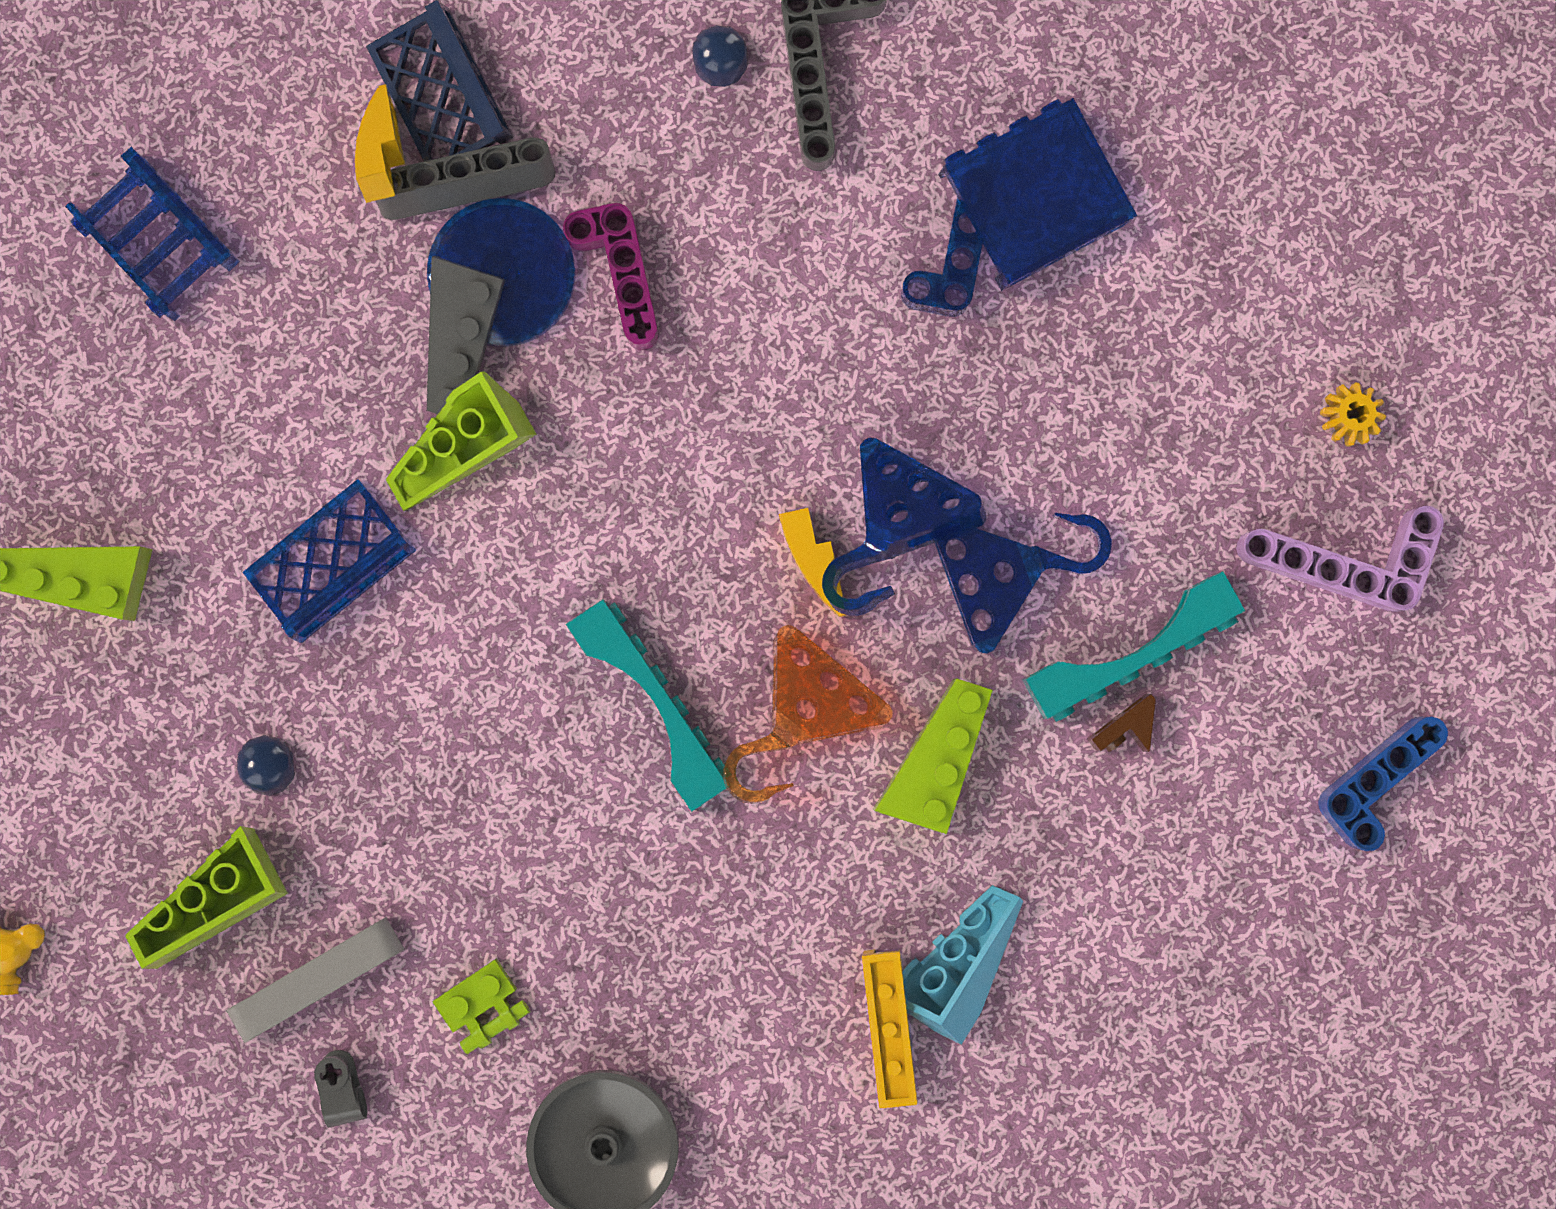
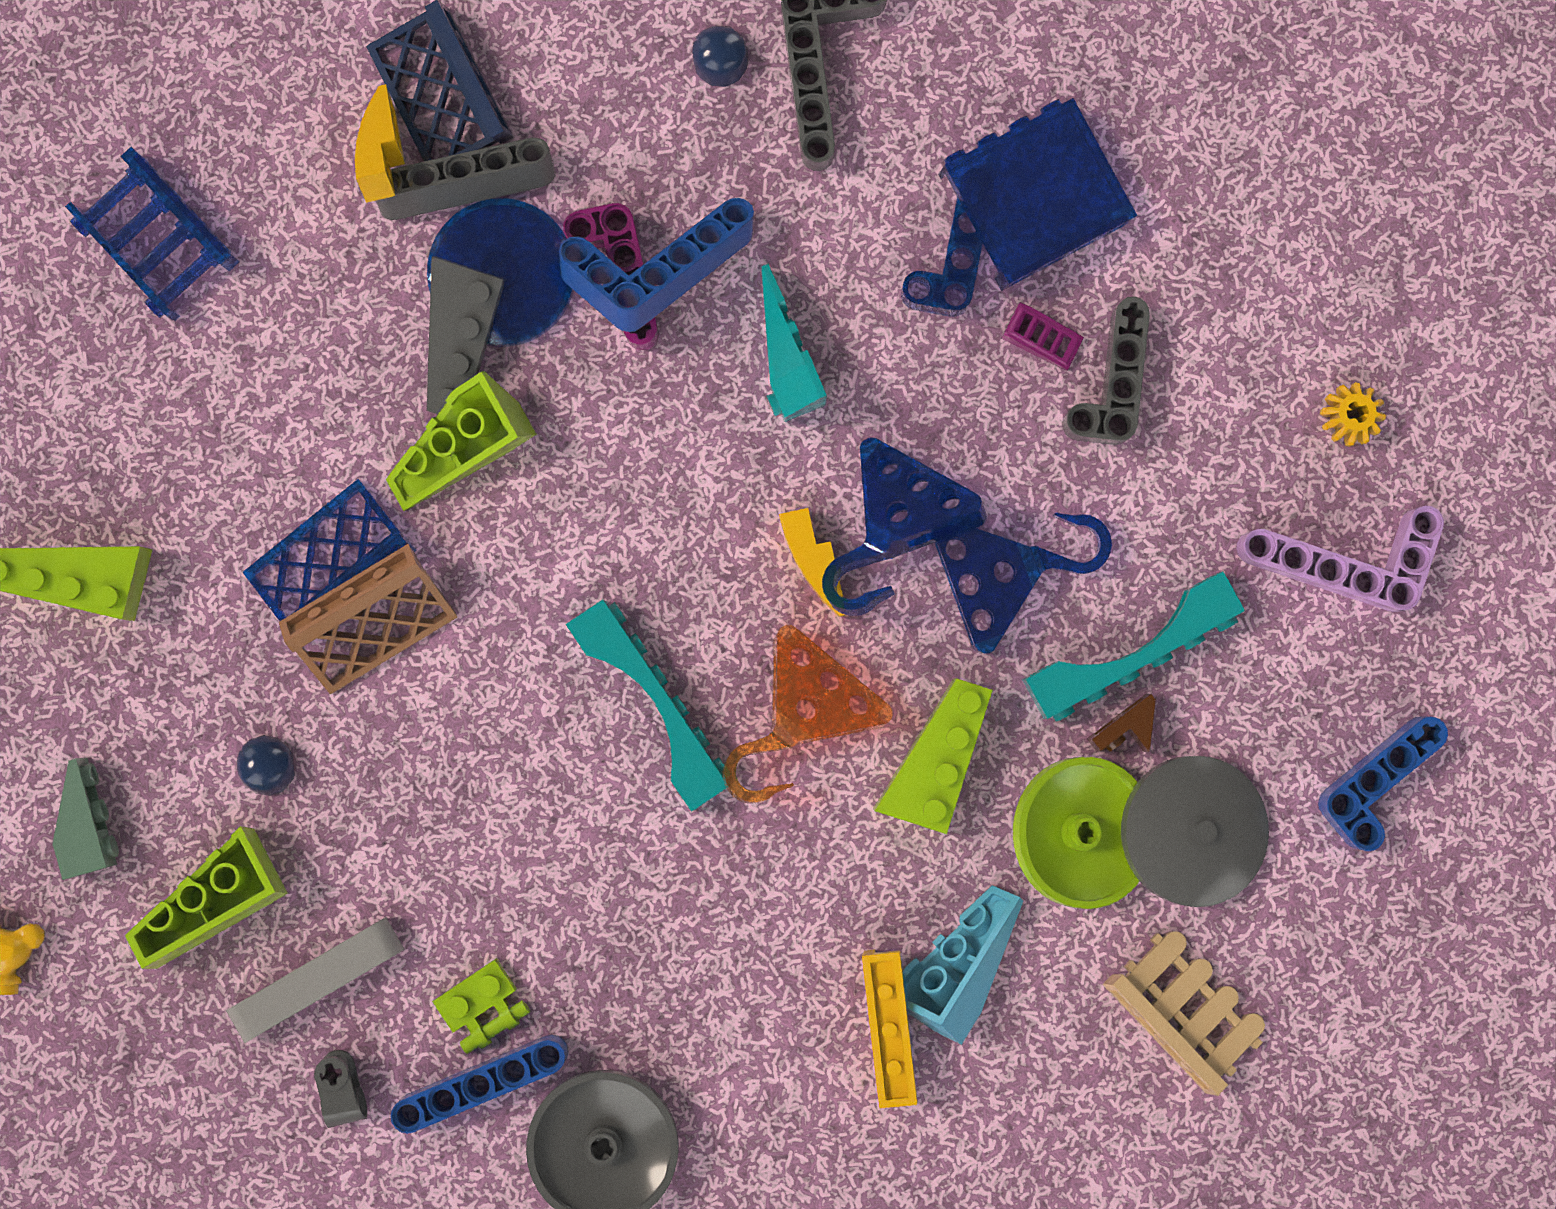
none -> sand green slope [52,757,119,880]
none -> medium nougat fence [278,544,457,694]
none -> blue beam [390,1035,569,1134]
none -> blue beam [559,198,754,332]
none -> teal wedge [761,264,827,422]
none -> magenta slope [1001,302,1084,371]
none -> lime dish [1013,757,1140,909]
none -> dark grey beam [1062,296,1150,445]
none -> tan fence [1102,931,1265,1096]
none -> dark grey dish [1121,756,1269,907]

